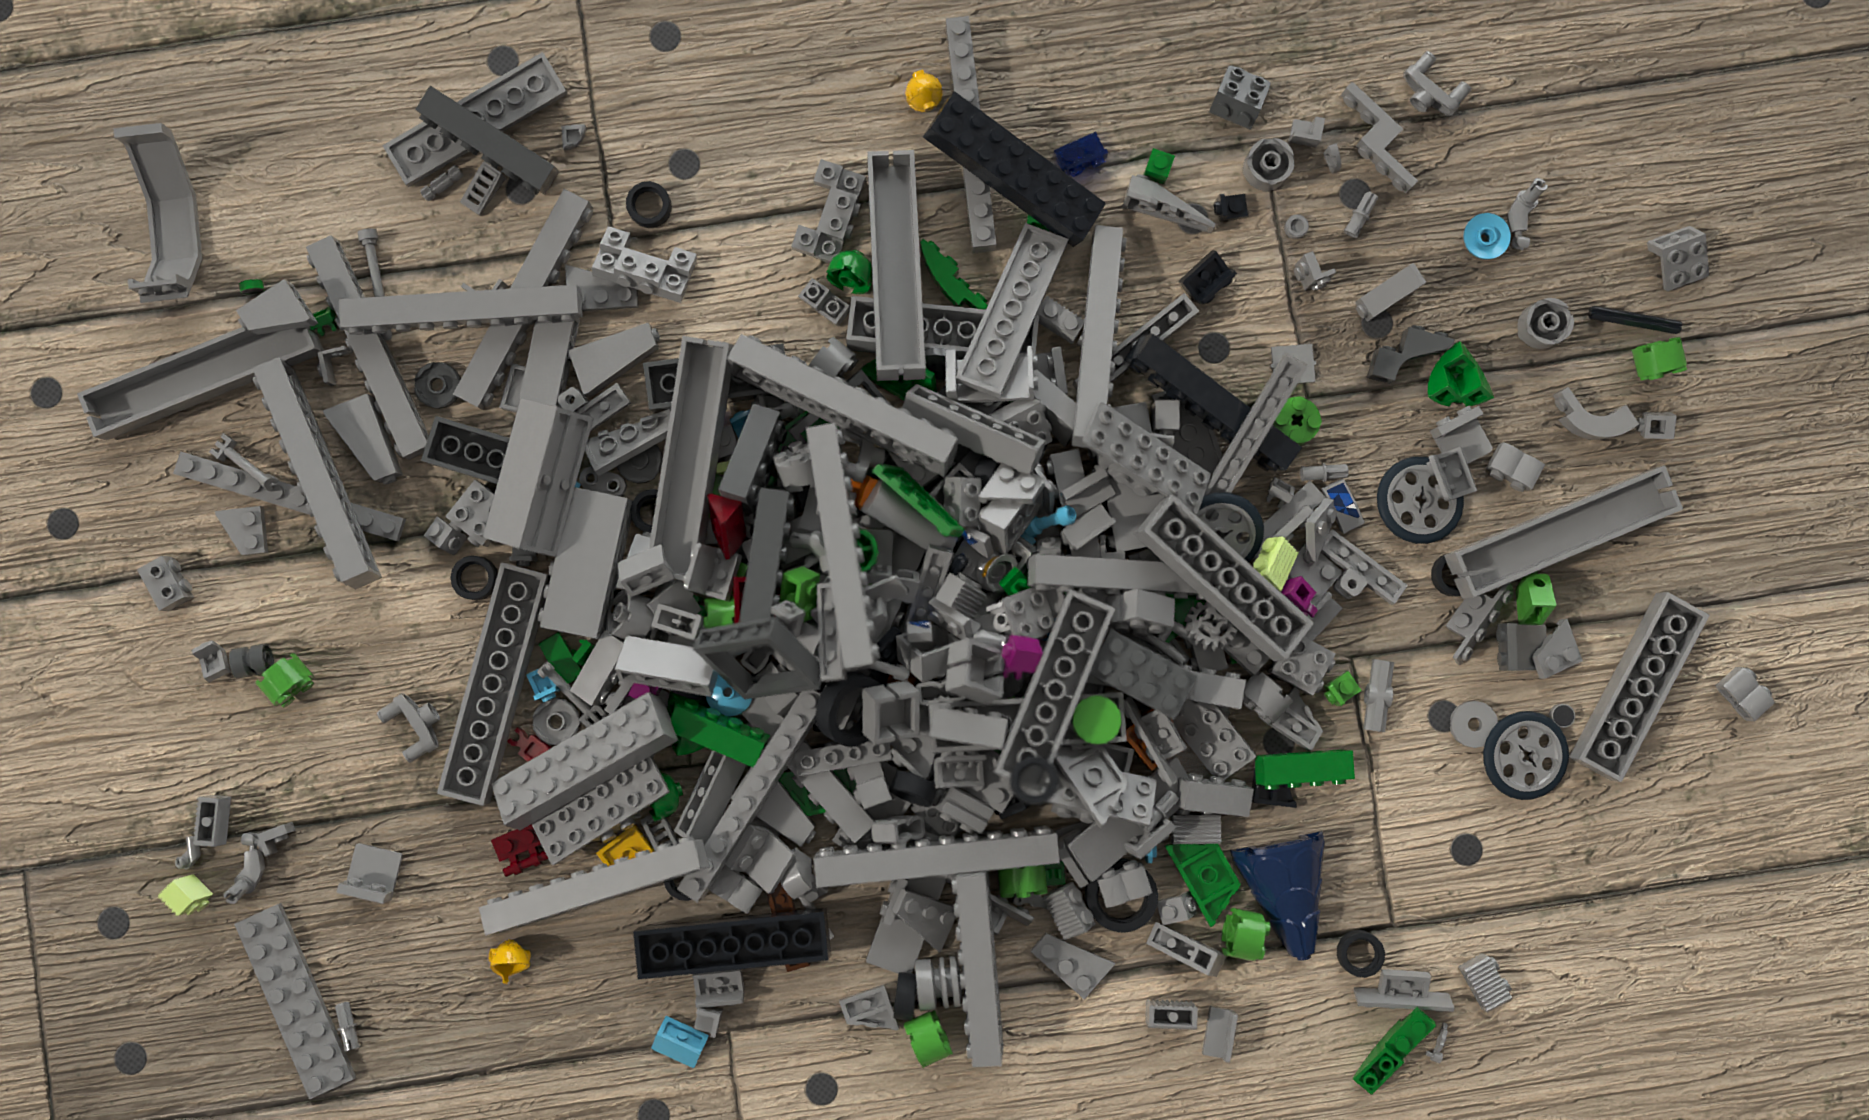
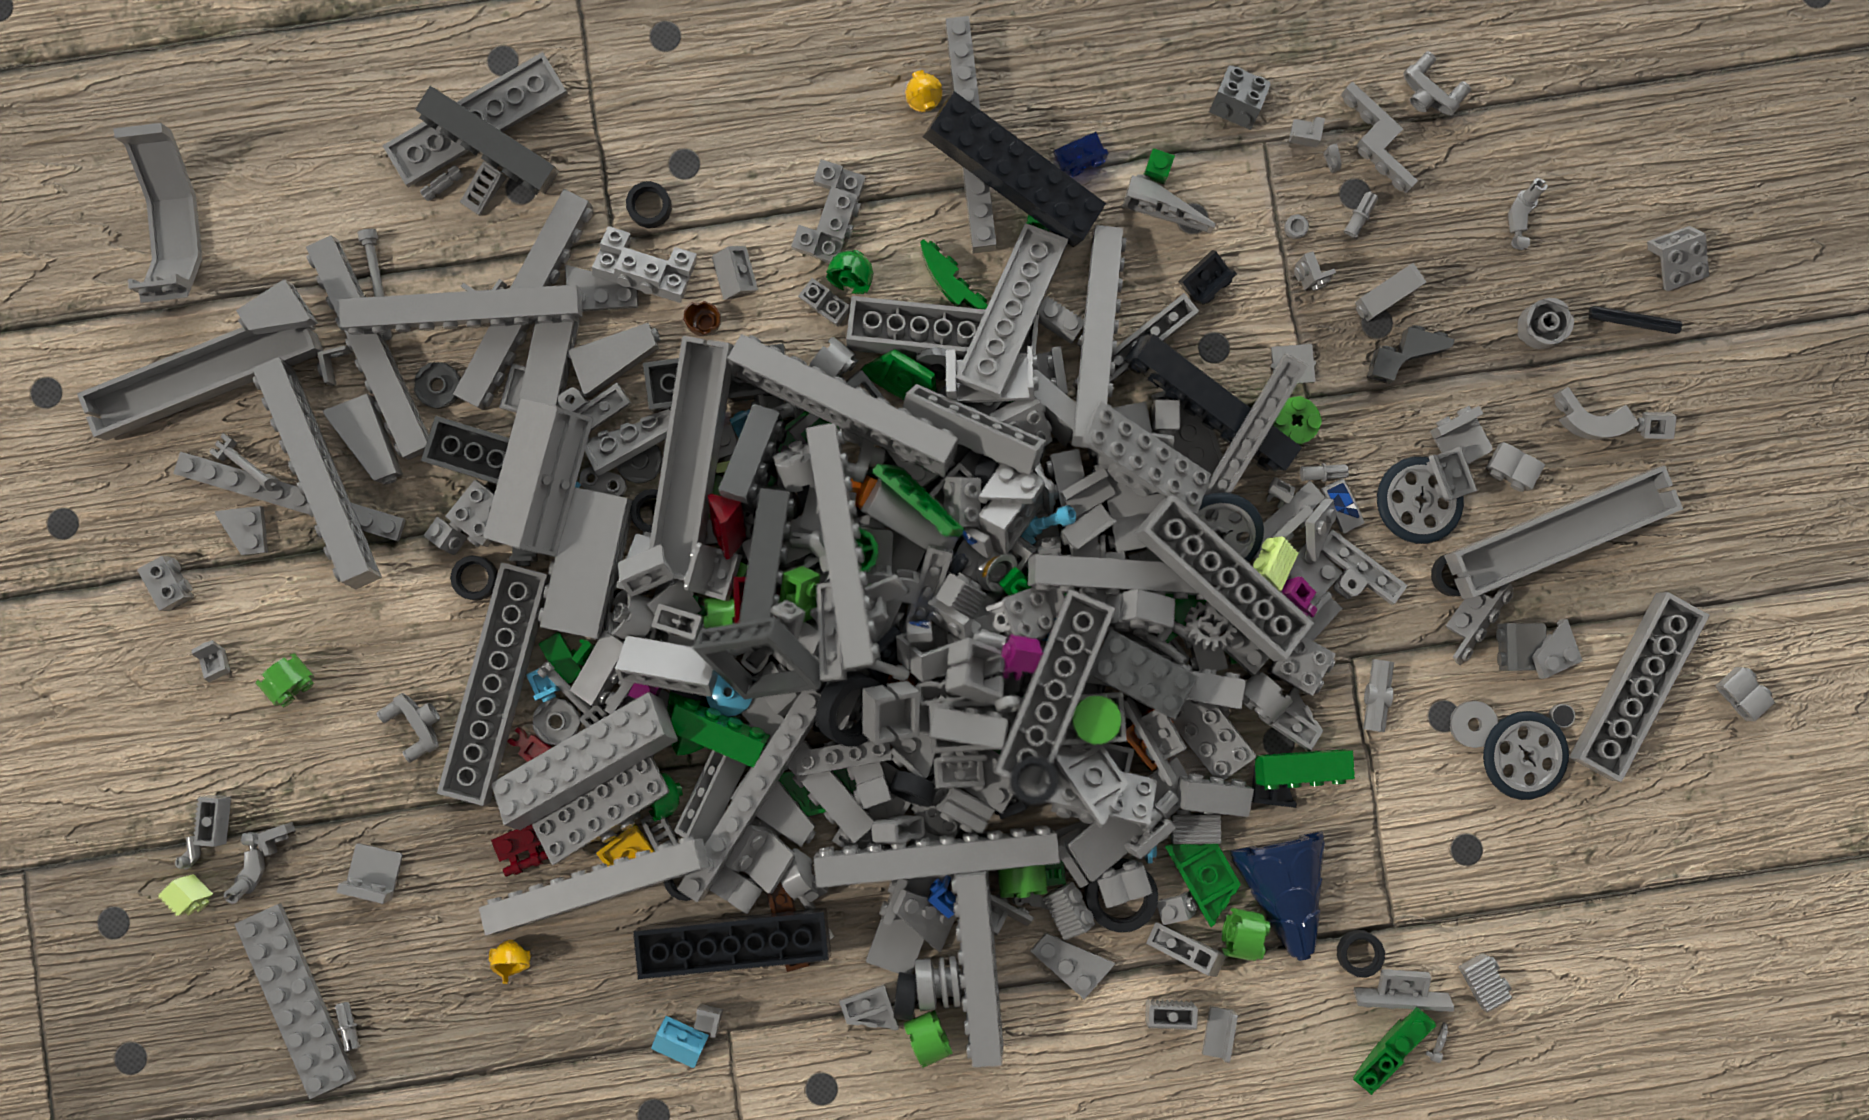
dark grey wheel [229,643,274,679] -> none
green tile [239,279,265,294] -> none
green tile [310,307,337,336] -> none
light grey tile [561,124,586,151] -> none
light grey bracket [693,969,745,1008] -> none
light grey piece [867,150,925,381] -> none
black bracket [1214,194,1248,222] -> none
light grey brick [1242,138,1294,192] -> none
bright green bracket [1323,671,1362,706] -> none
green brick [1427,341,1494,407] -> none
medium azure dish [1463,213,1511,259] -> none
bright green torso [1516,571,1556,625] -> none
bright green brick [1631,337,1687,380] -> none
none -> reddish brown hair [683,301,721,336]
none -> light grey panel [712,246,758,300]
none -> blue bracket [927,875,956,919]
none -> light grey tile [995,696,1021,714]

